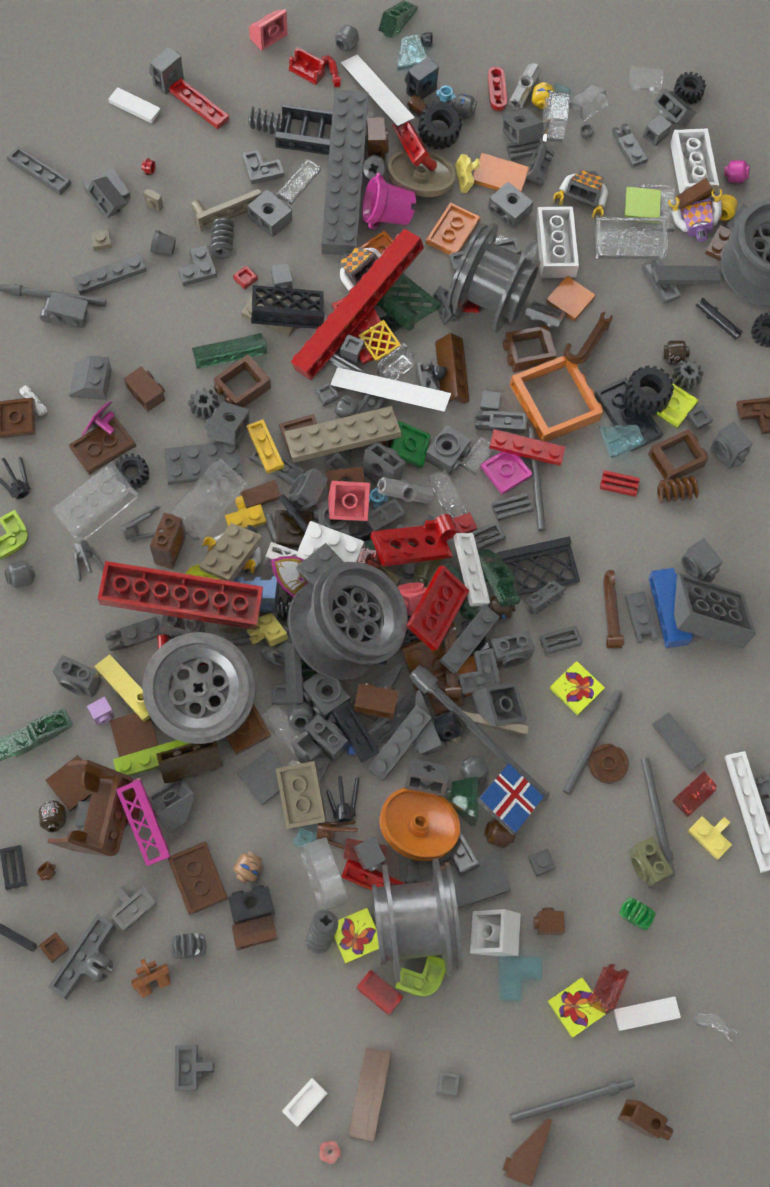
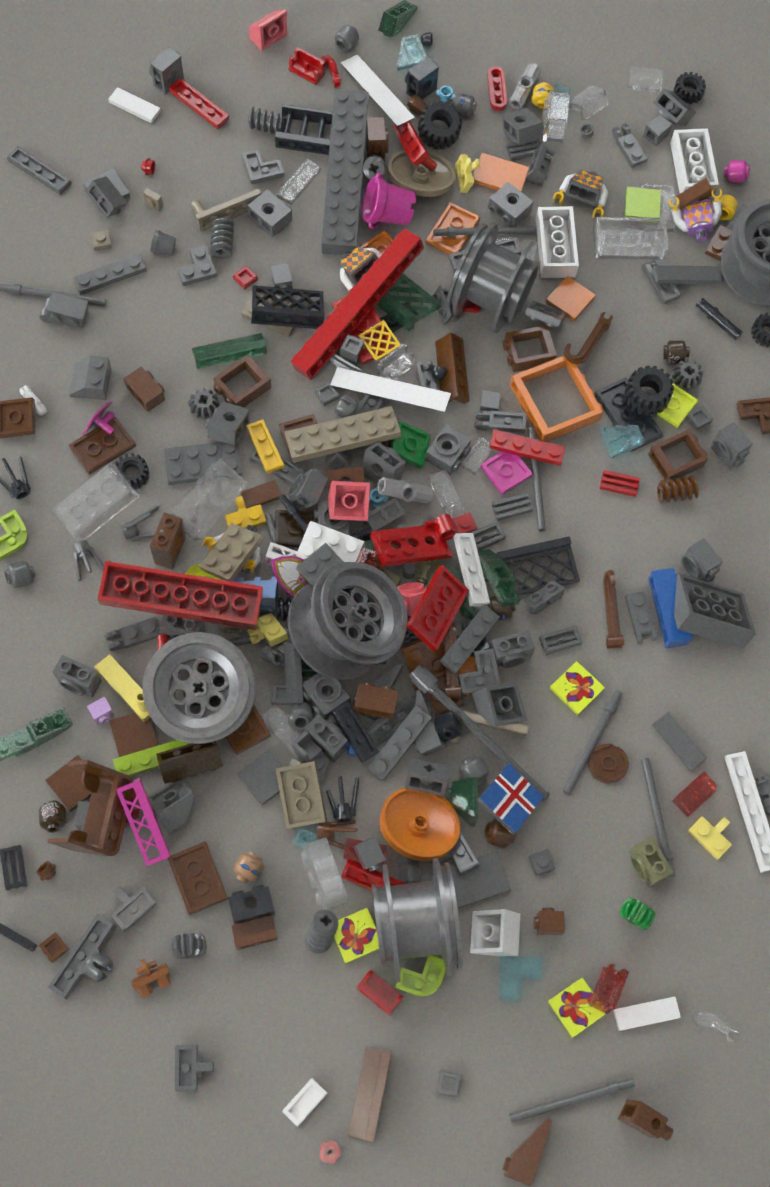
none -> dark grey bar [433,226,536,238]

